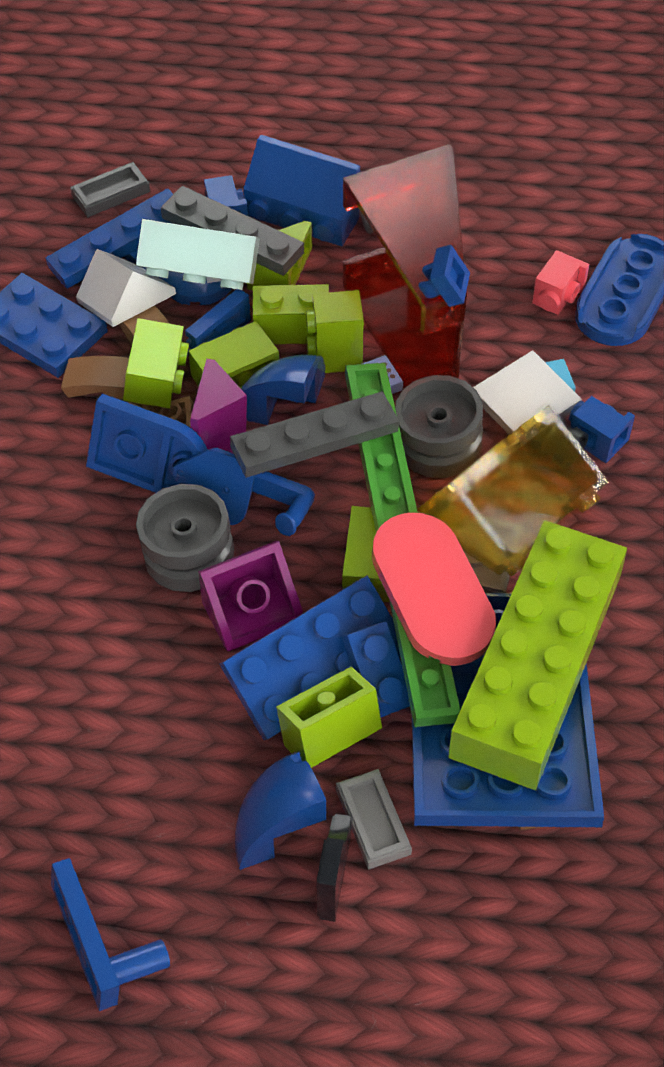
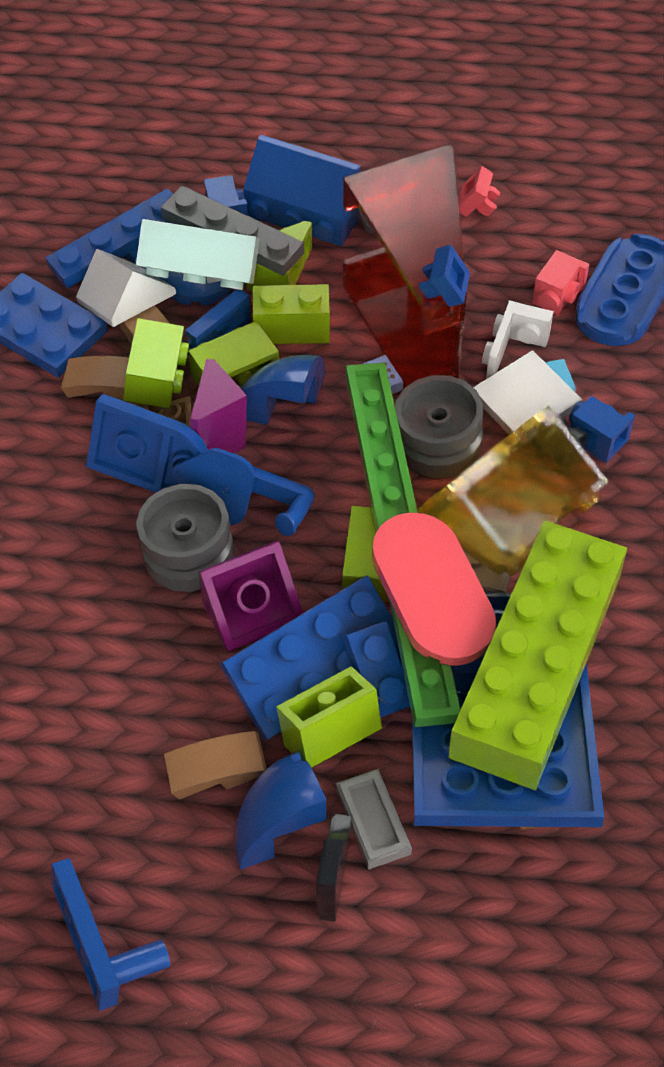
dark grey tile [70,162,150,218] -> none
dark grey plate [230,391,400,478] -> none
lime brick [306,290,364,373] -> none
none -> medium nougat slope [164,731,267,800]
none -> coral tile [455,166,500,217]
none -> white bracket [482,301,554,379]

